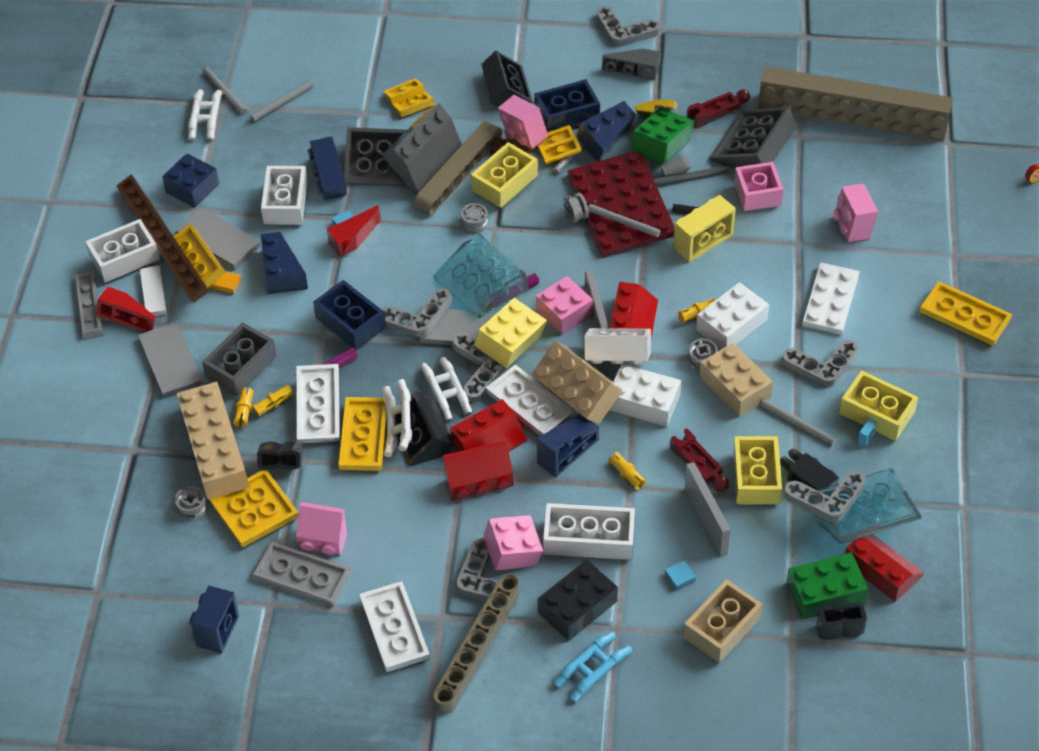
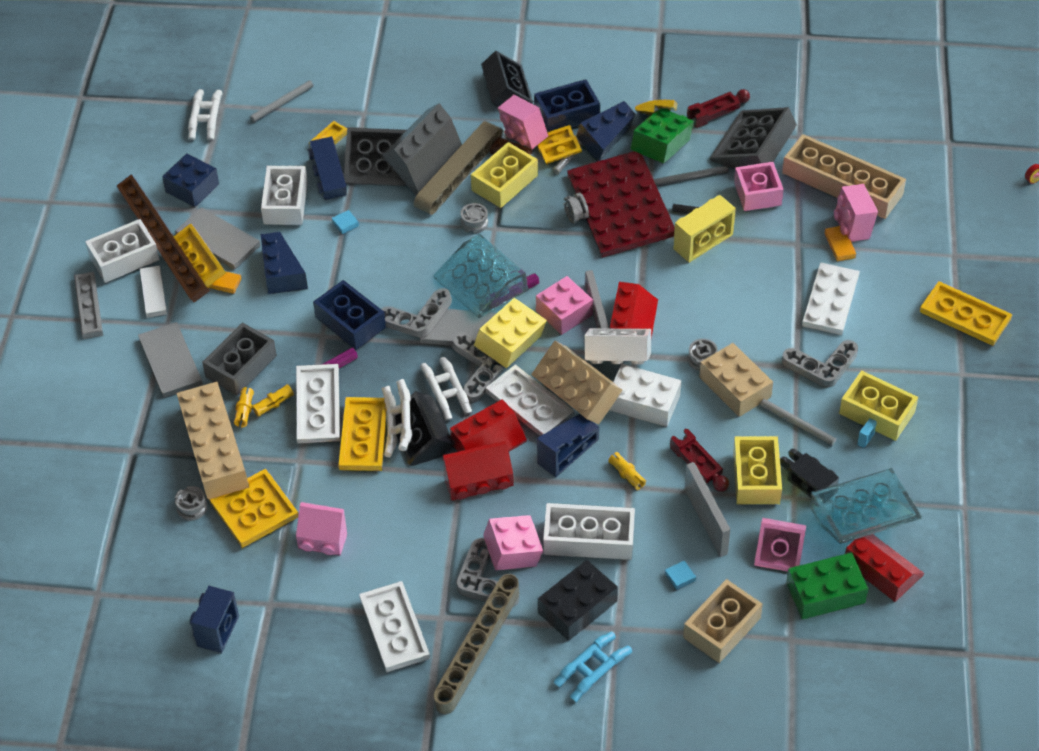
red slope [96,286,156,332] -> none
light grey bar [203,67,247,115] -> none
light grey tile [252,541,352,607] -> none
black brick [257,441,303,470] -> none
red slope [327,205,381,257] -> none
yellow slope [383,78,435,118] -> none
light grey bar [588,204,660,237] -> none
light grey beam [597,6,660,46] -> none
dark grey slope [602,48,661,80] -> none
light grey cone [661,155,691,177] -> none
yellow pin [677,298,715,323] -> none
white brick [696,282,769,349] -> none
dark tan brick [758,66,953,140] -> none
light grey beam [784,471,866,522] -> none
black brick [816,603,867,640] -> none
none -> yellow tile [309,121,347,147]
none -> bright pink slope [754,518,807,572]
none -> tan brick [782,134,906,219]
none -> light orange tile [824,226,856,262]

